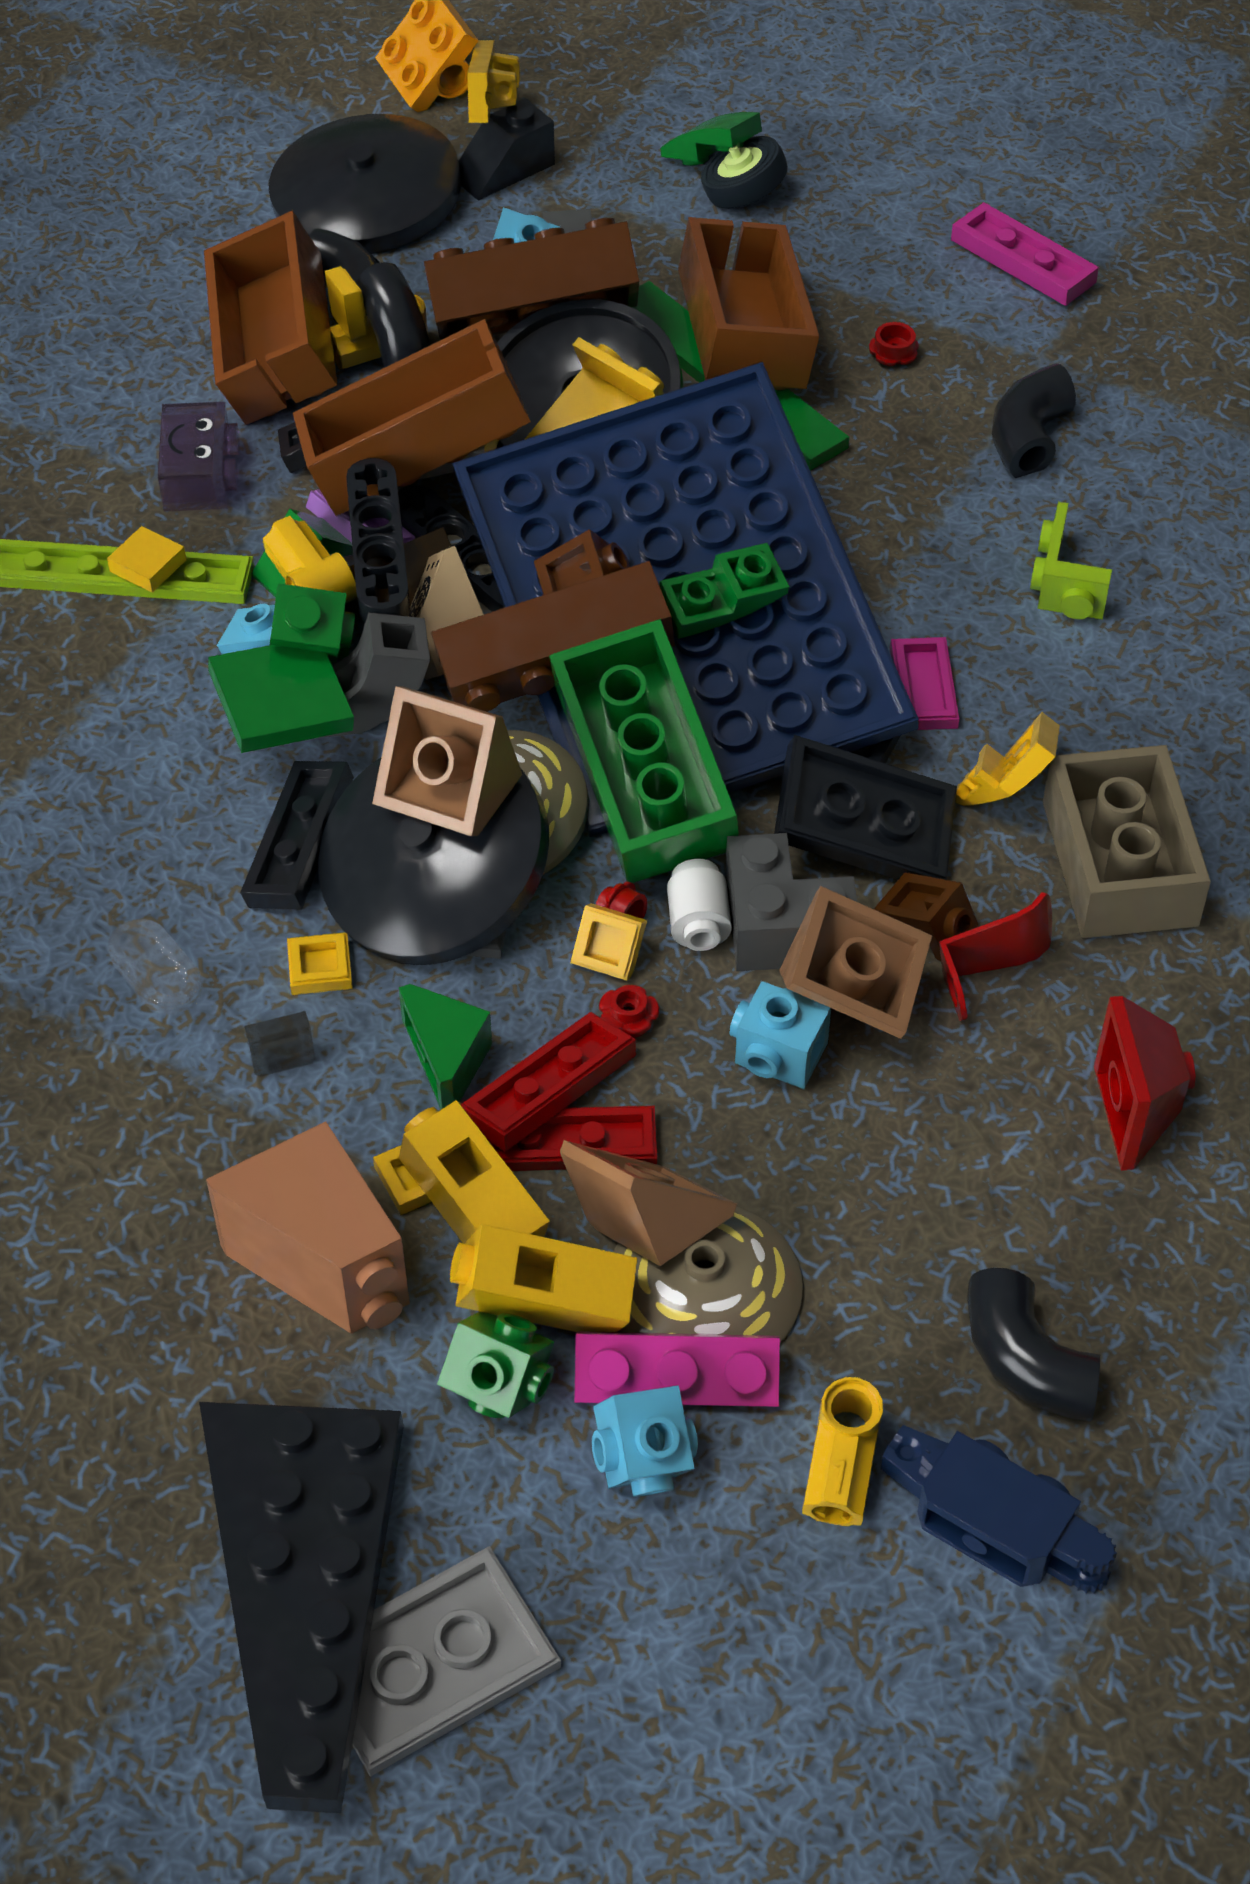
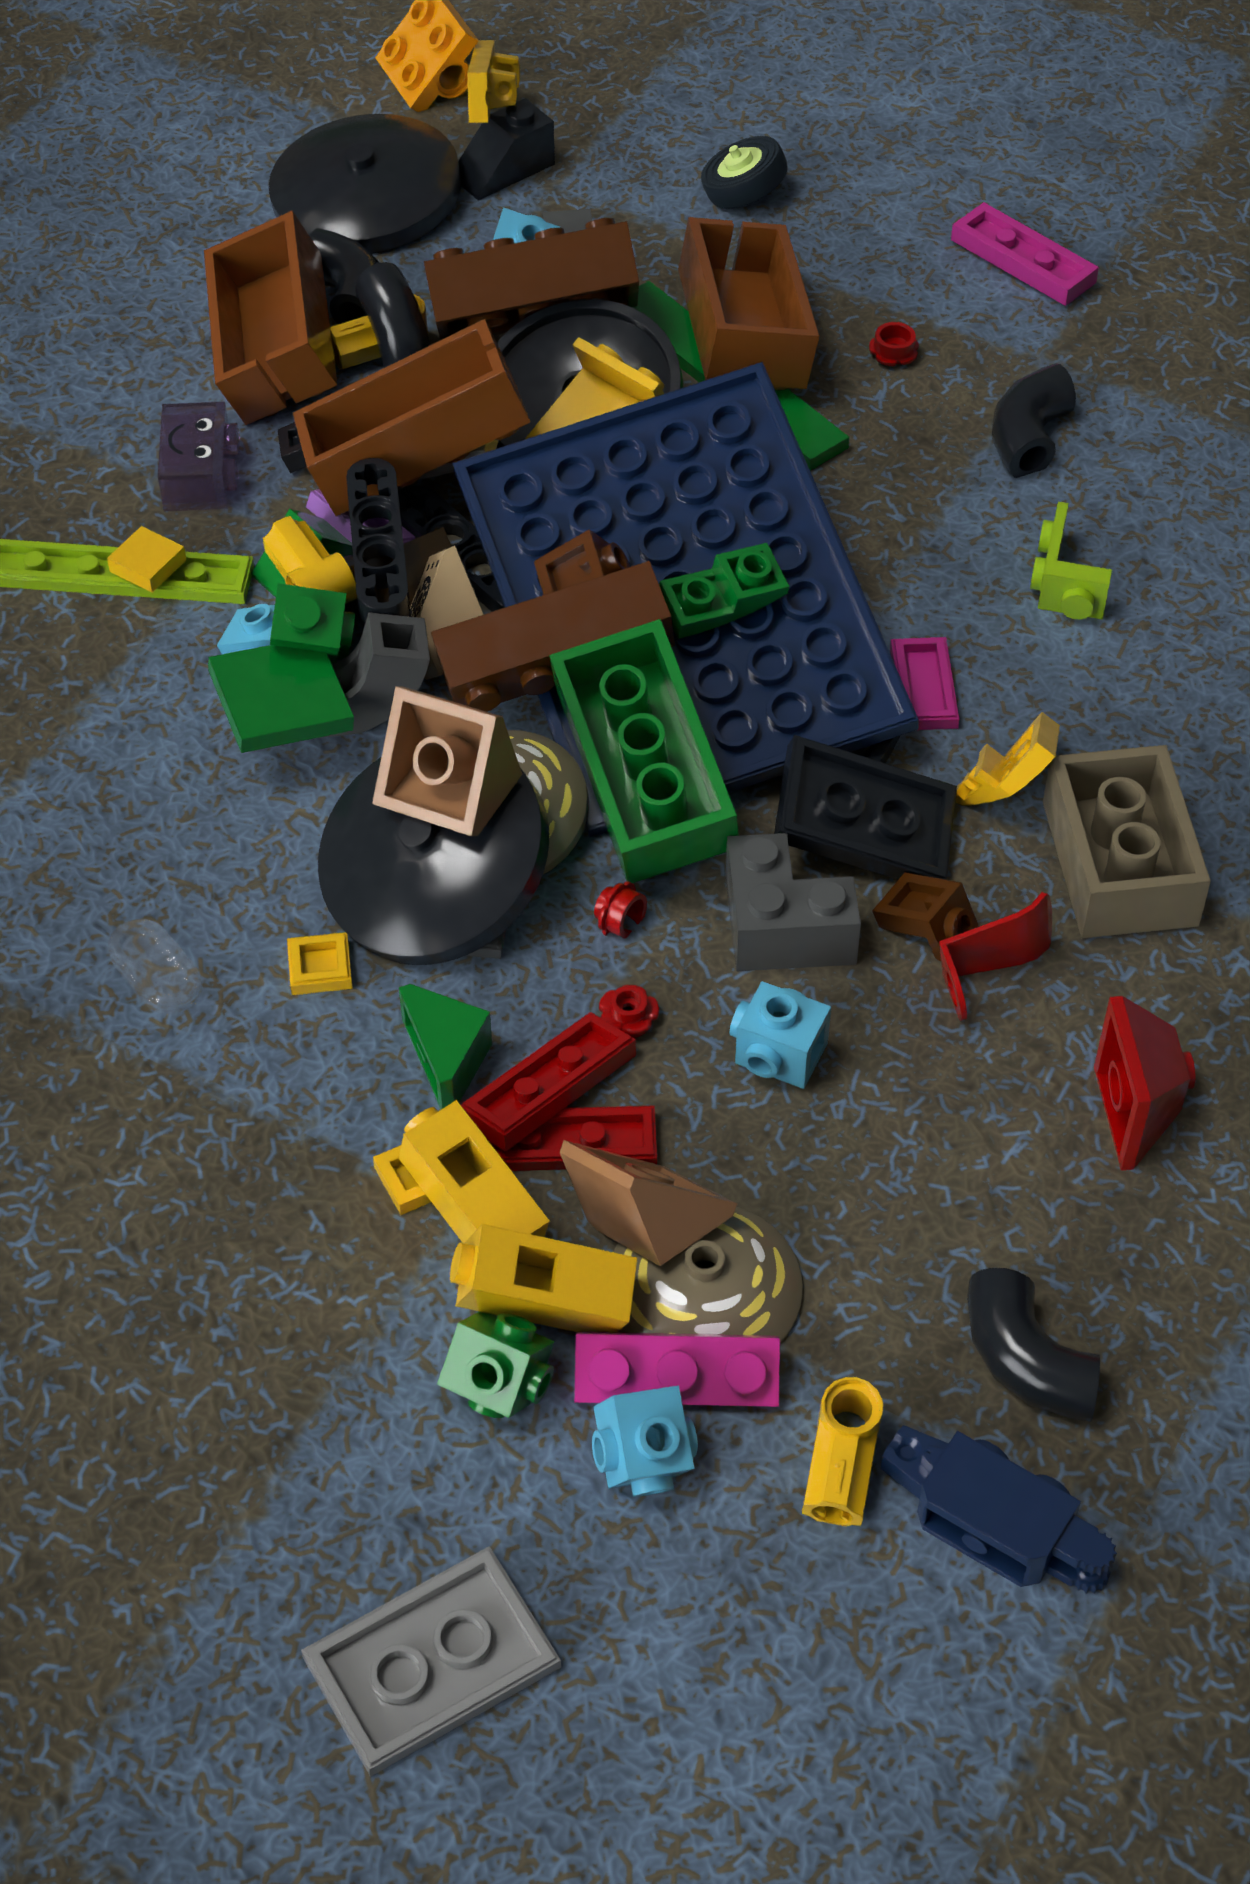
black wing [199,1402,404,1813] -> none
nougat slope [206,1121,410,1334] -> none
black plate [240,761,354,910] -> none
clear smoke tile [244,1011,315,1077] -> none
yellow tile [325,266,368,340] -> none
yellow tile [570,903,647,981] -> none
green slope [660,112,762,166] -> none
white brick [667,859,732,951] -> none
medium nougat slope [779,886,932,1039] -> none

